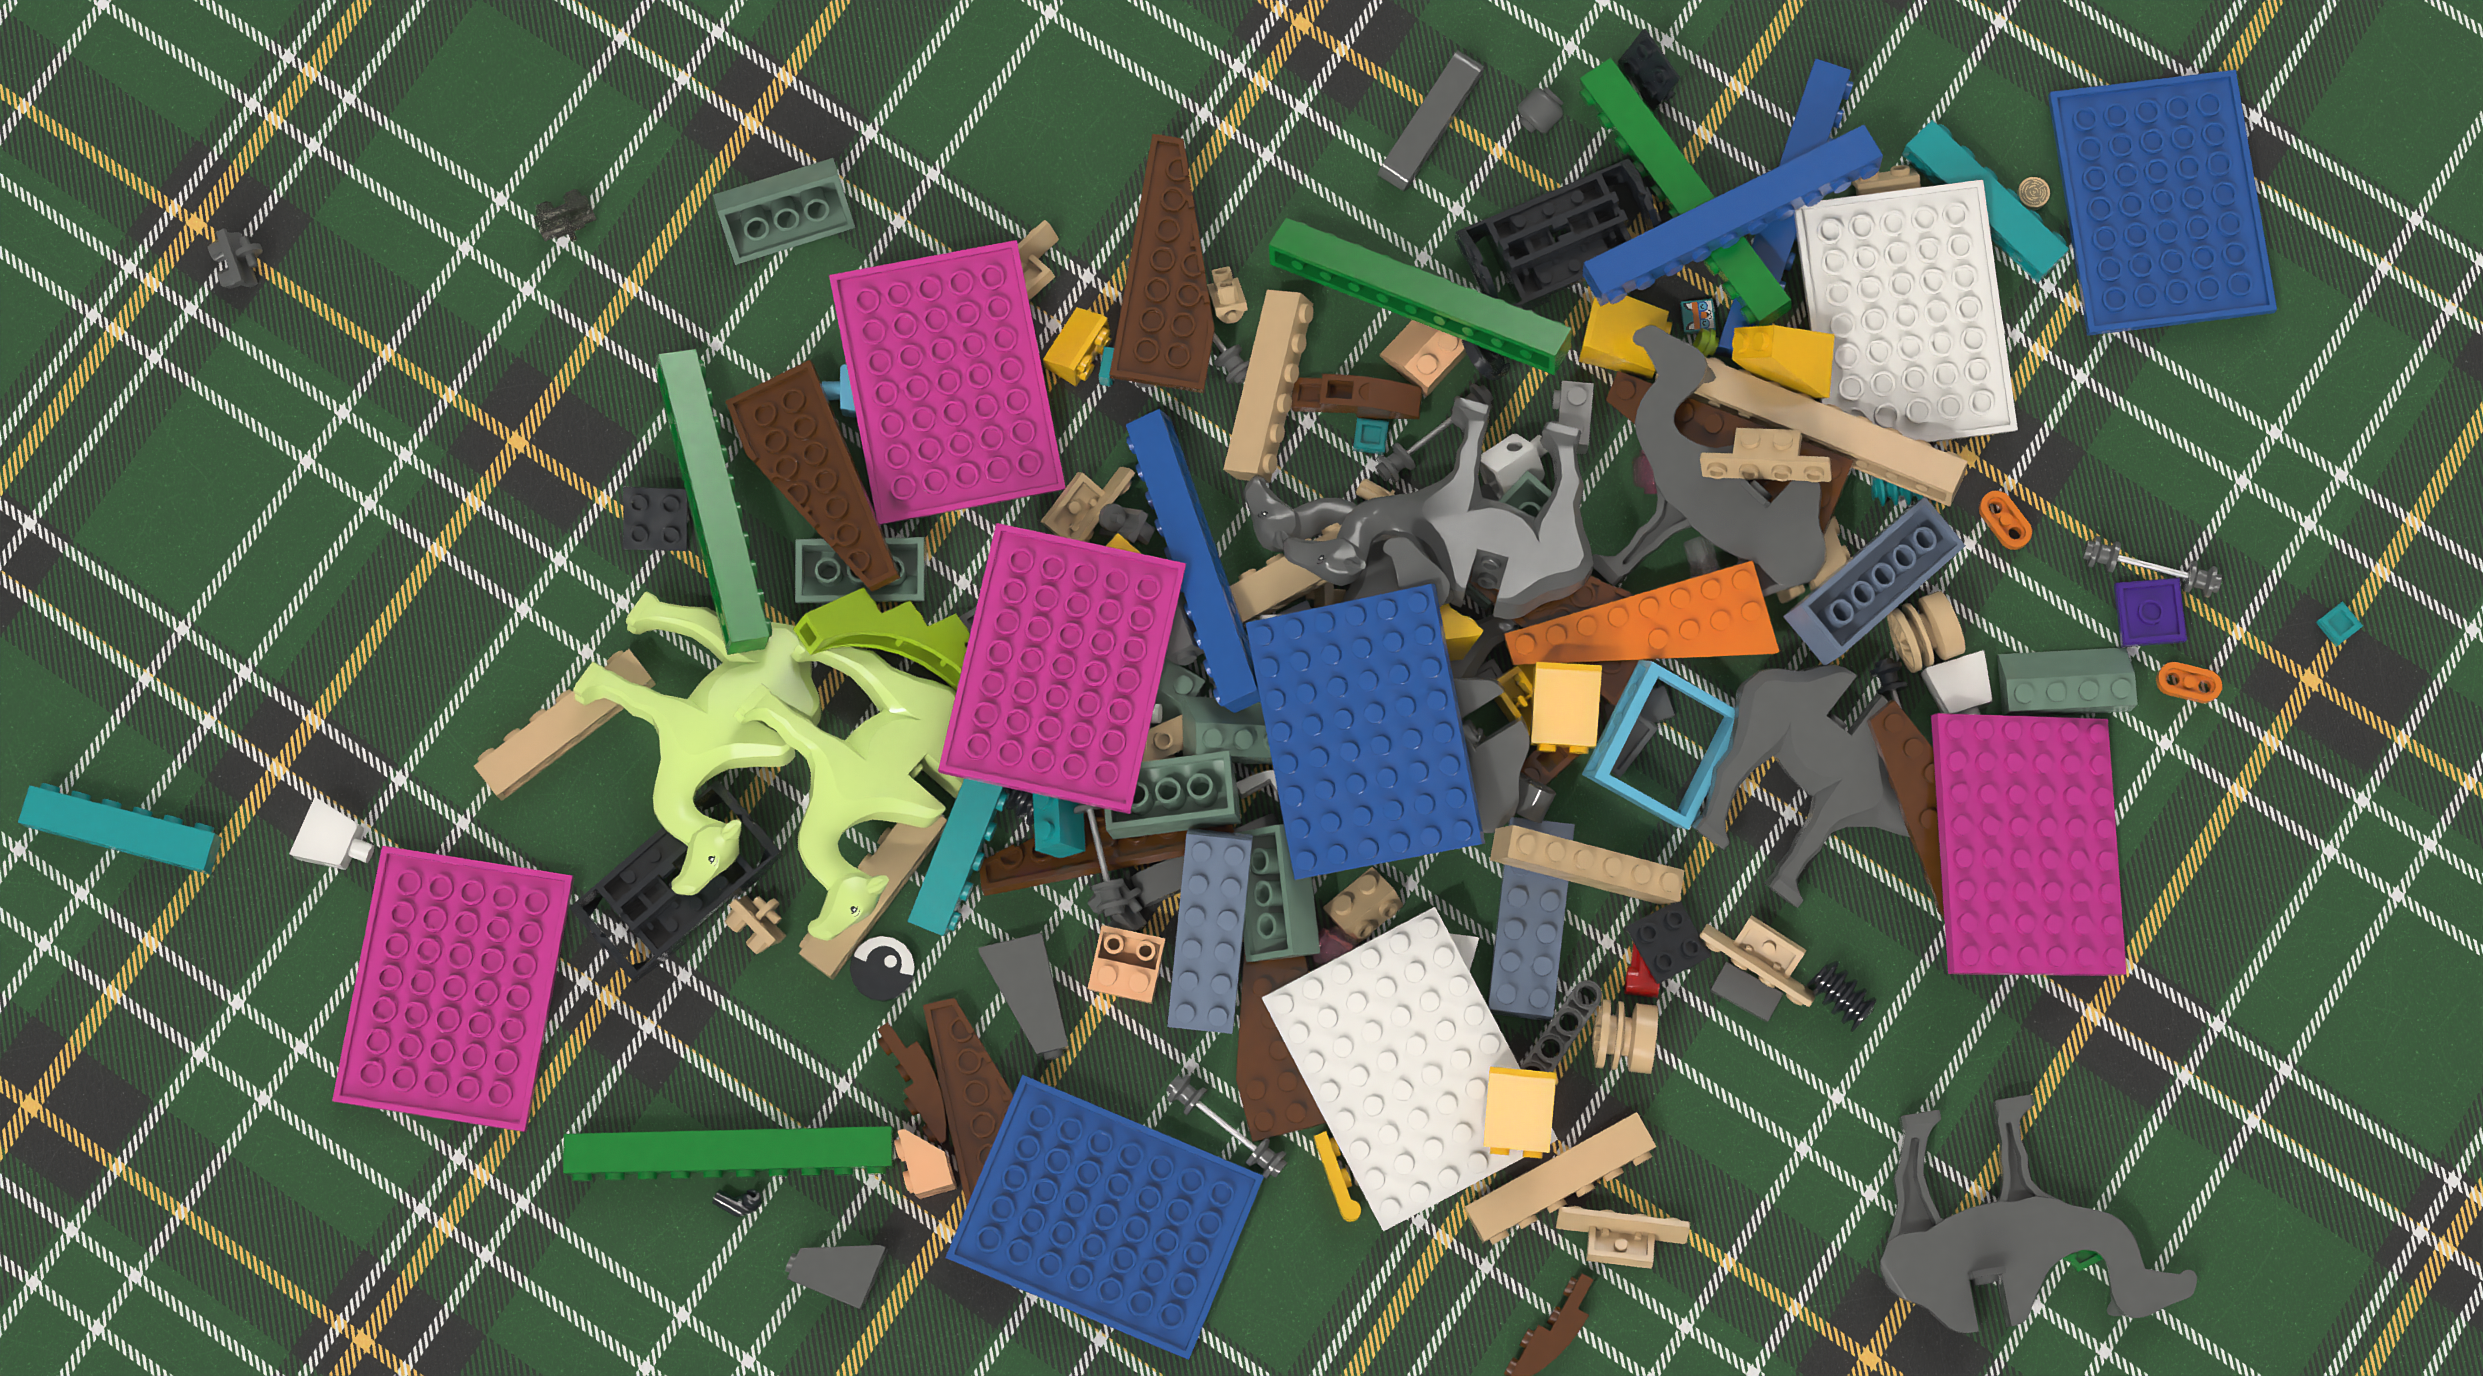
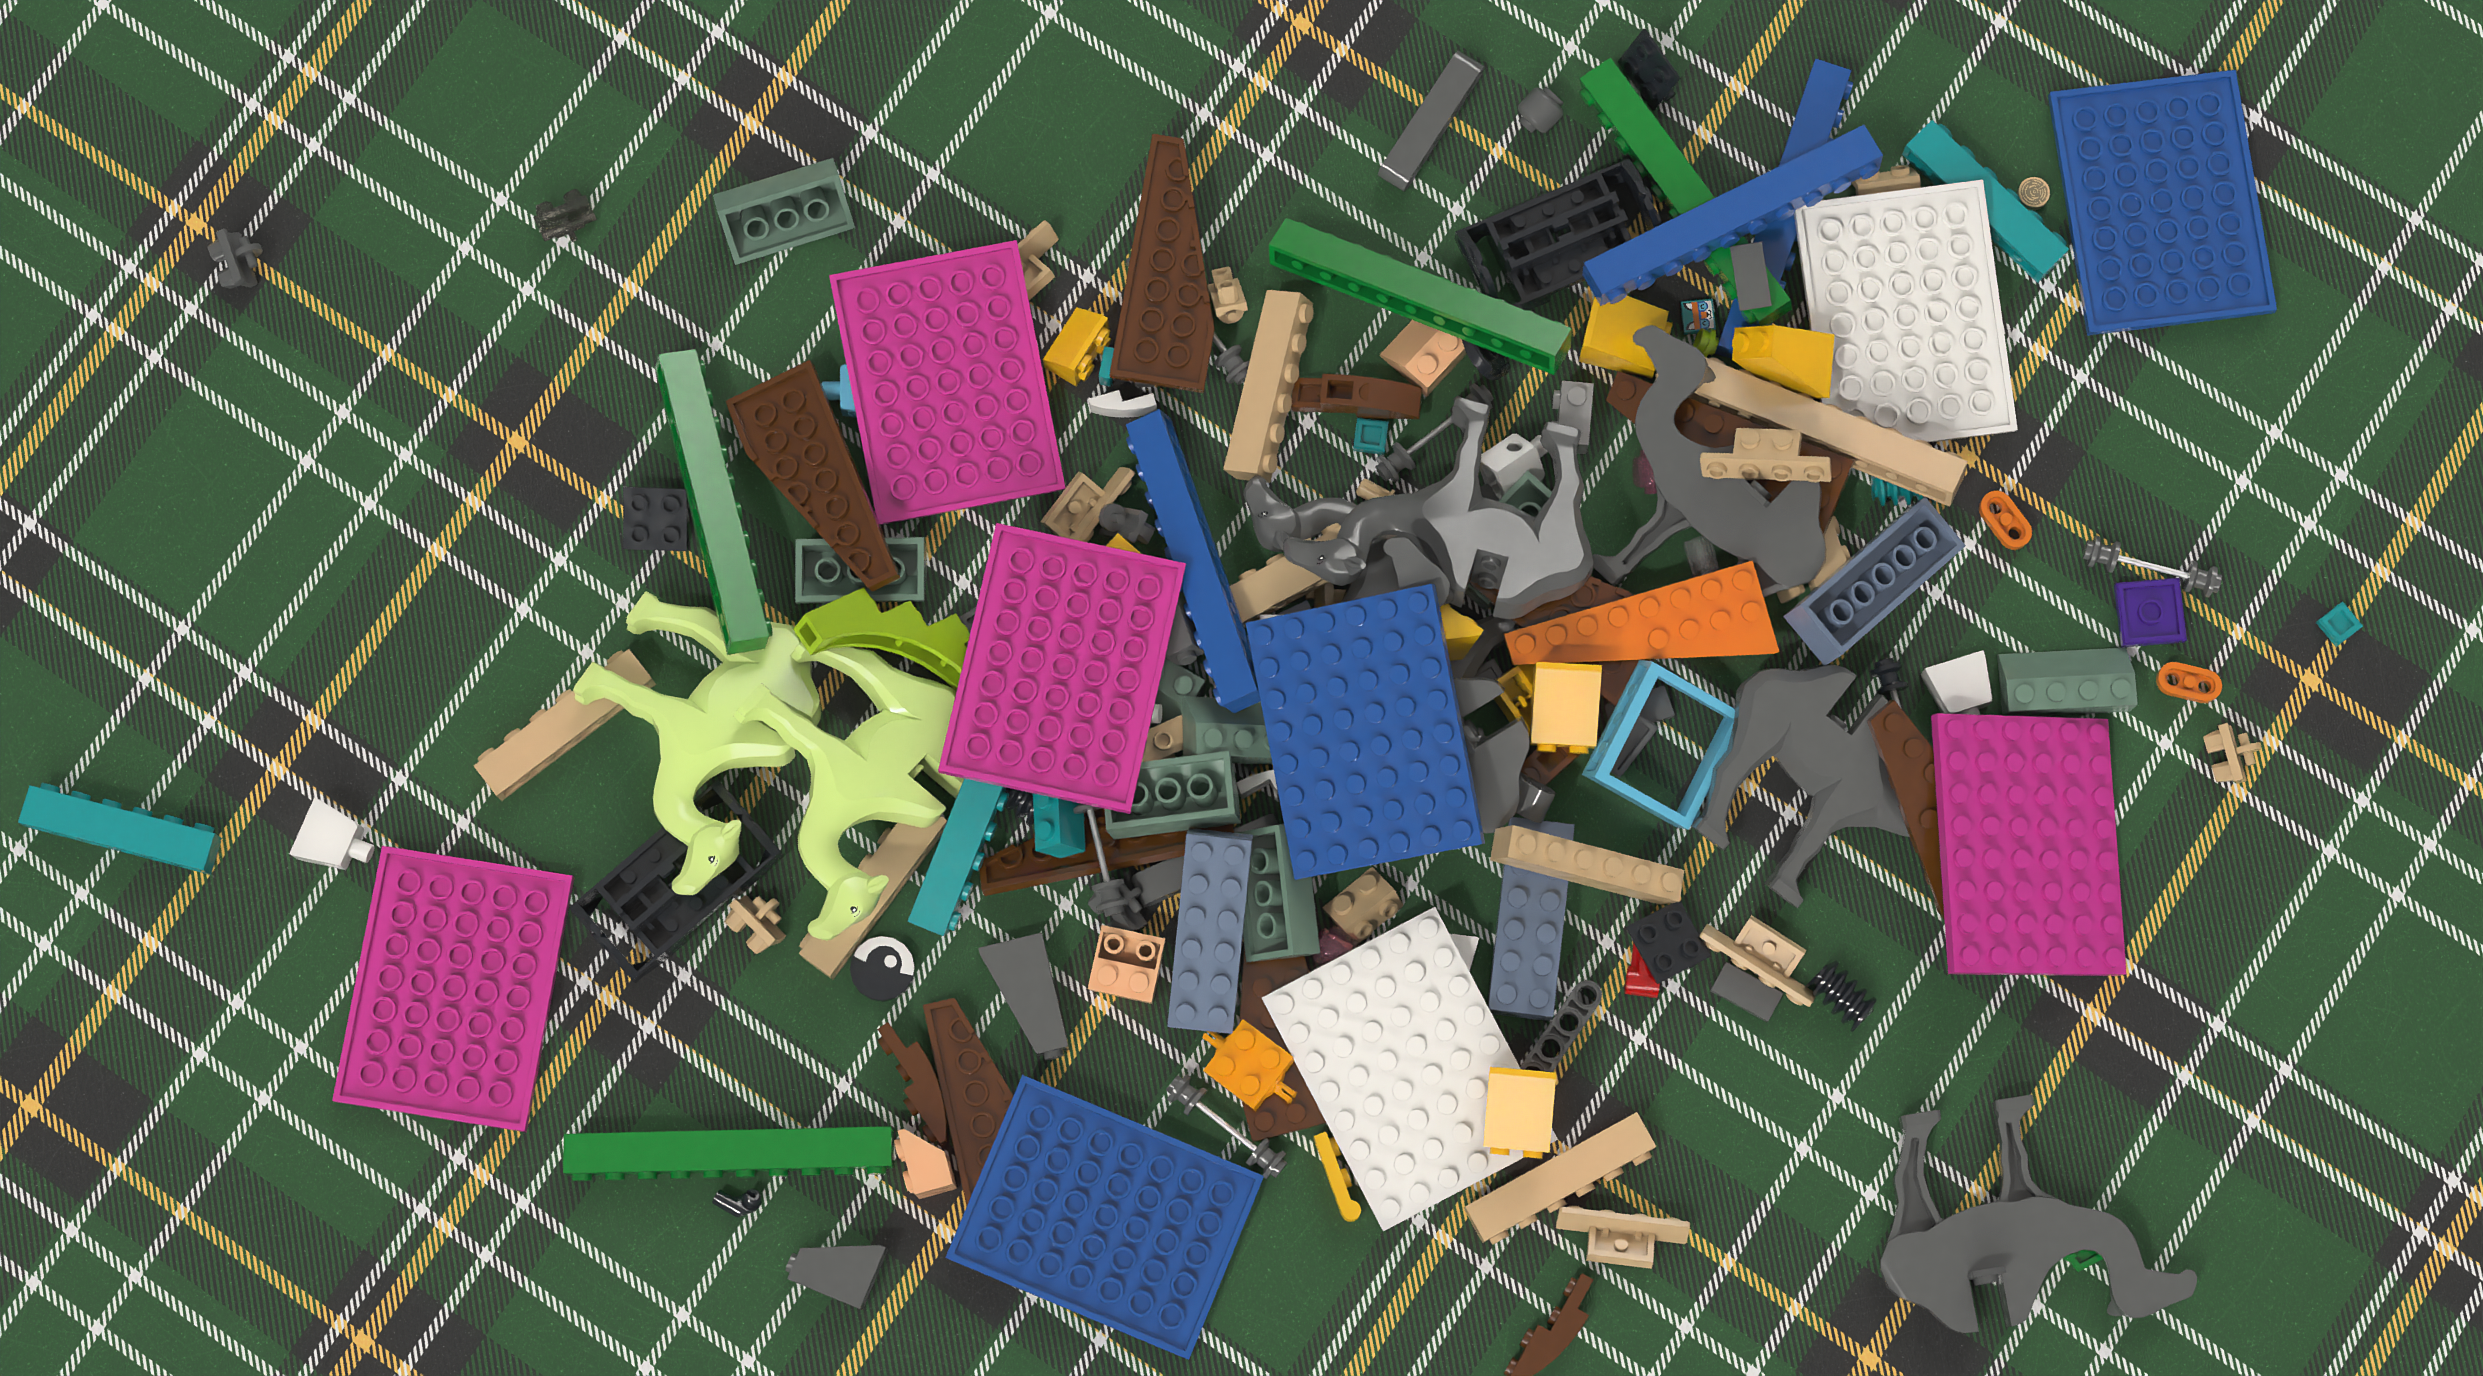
tan wheel [1592,999,1658,1074] -> none
tan wheel [1887,591,1966,673] -> none
none -> white slope [1089,390,1157,418]
none -> light orange plate [1202,1019,1297,1111]
none -> dark grey slope [1730,241,1772,311]
none -> tan hips [2203,723,2261,784]

